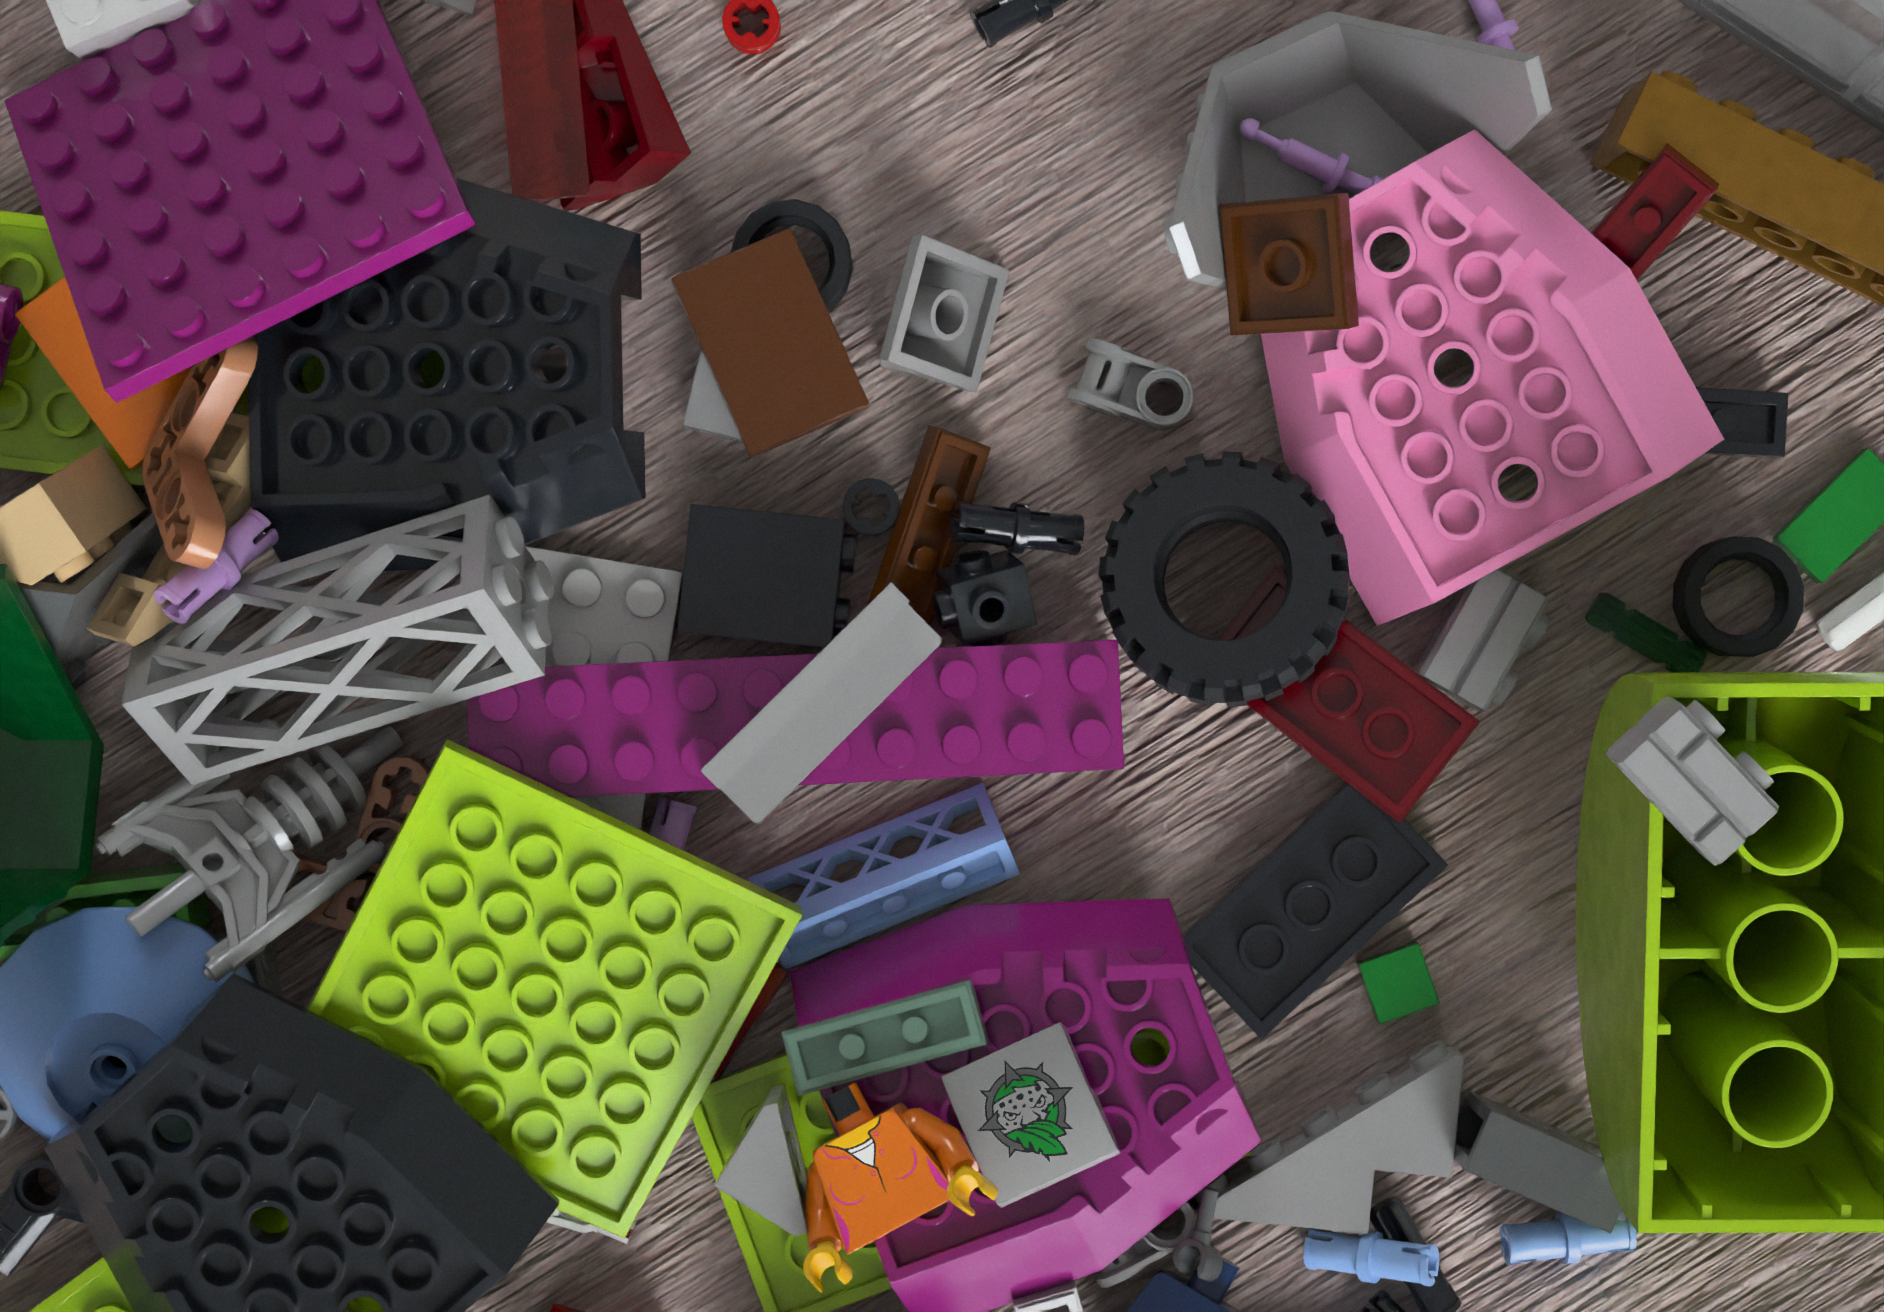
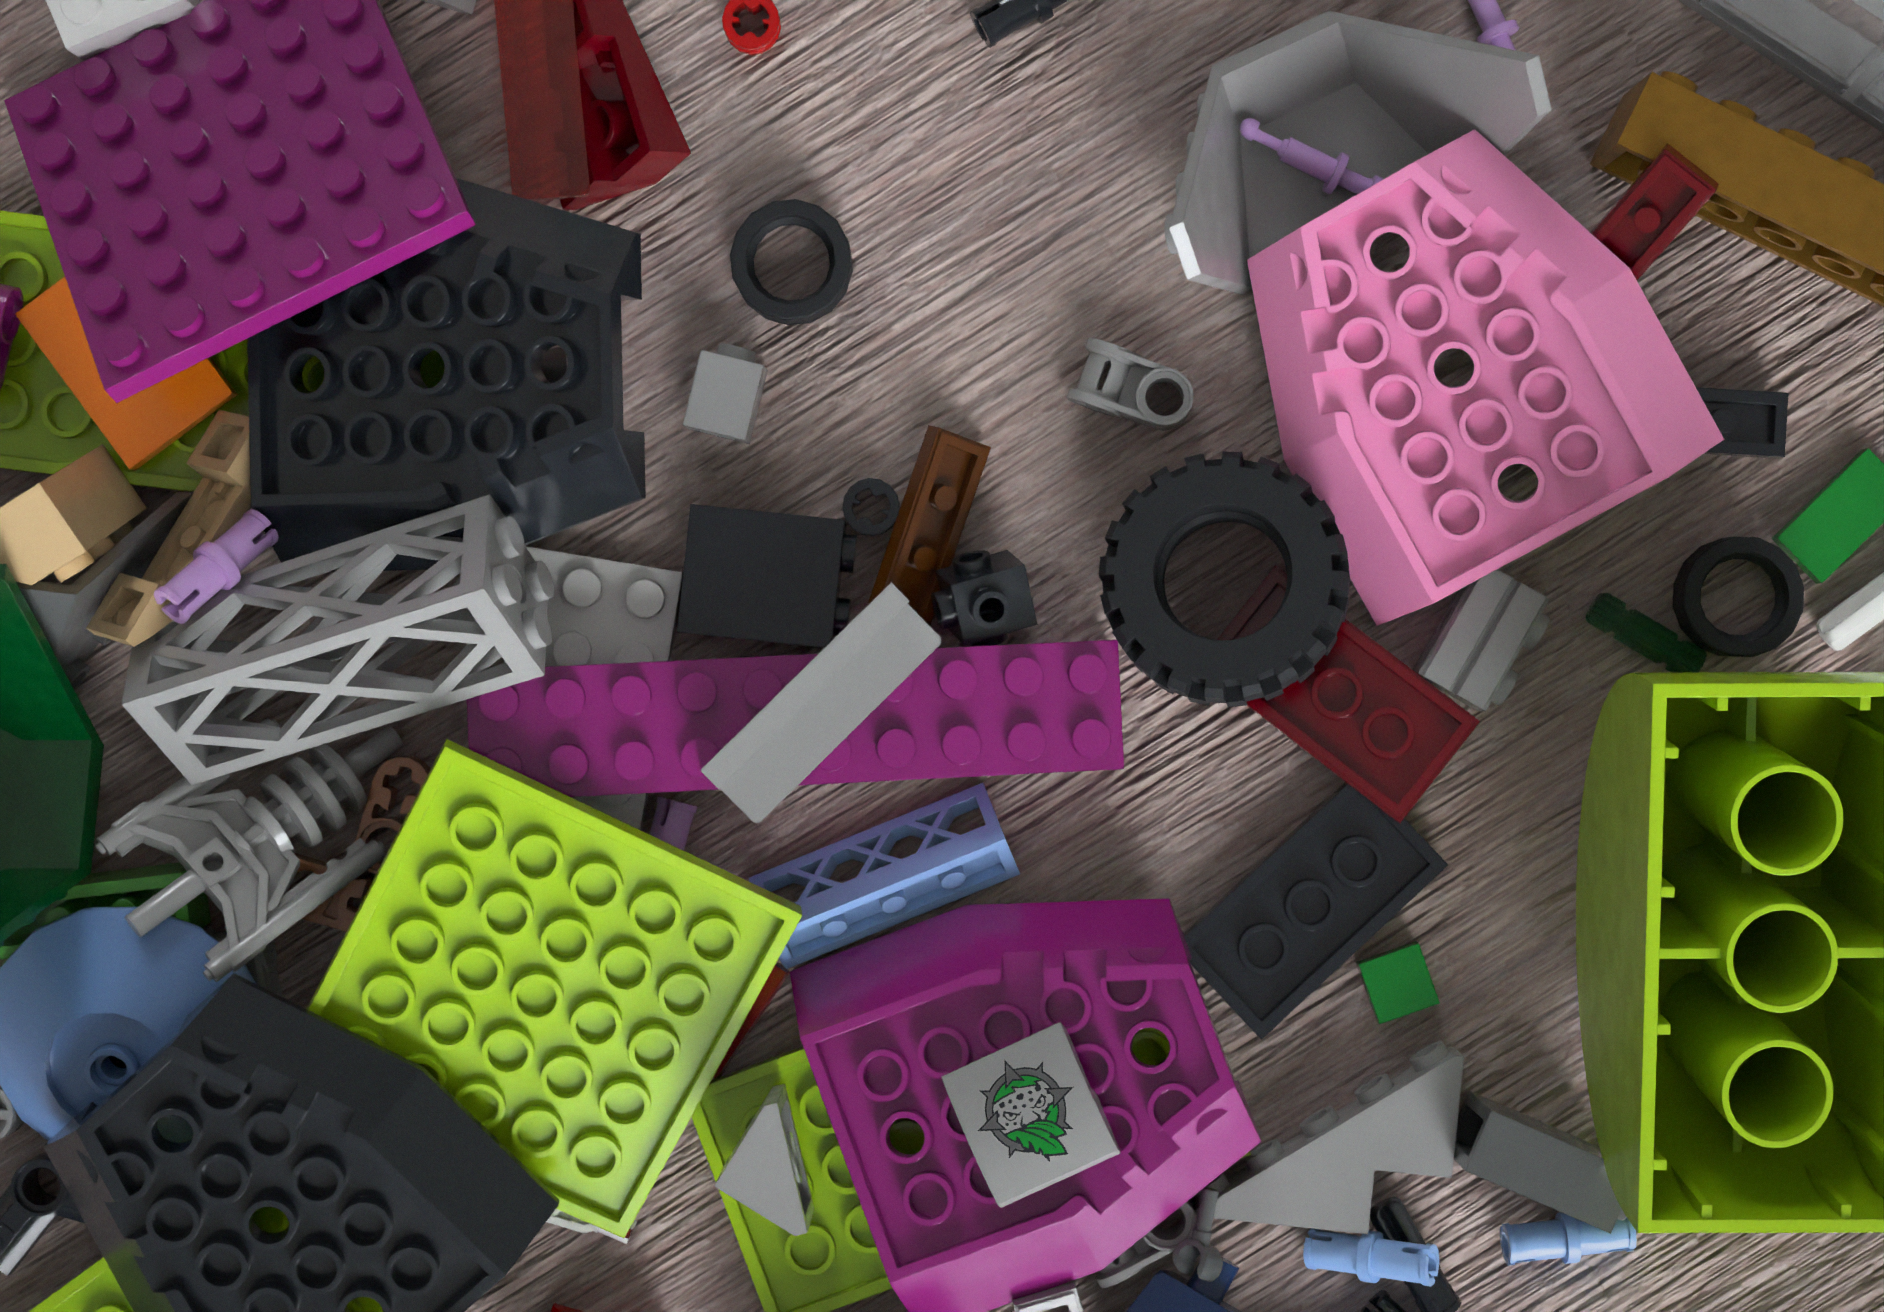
nougat beam [142,336,258,569] -> none
reddish brown tile [671,228,869,459] -> none
sand green tile [781,979,989,1096] -> none
orange torso [803,1082,998,1292] -> none
light grey slope [879,234,1010,393] -> none
black pin [950,500,1084,556] -> none
reddish brown tile [1219,193,1359,335] -> none
light grey brick [1605,695,1779,866] -> none

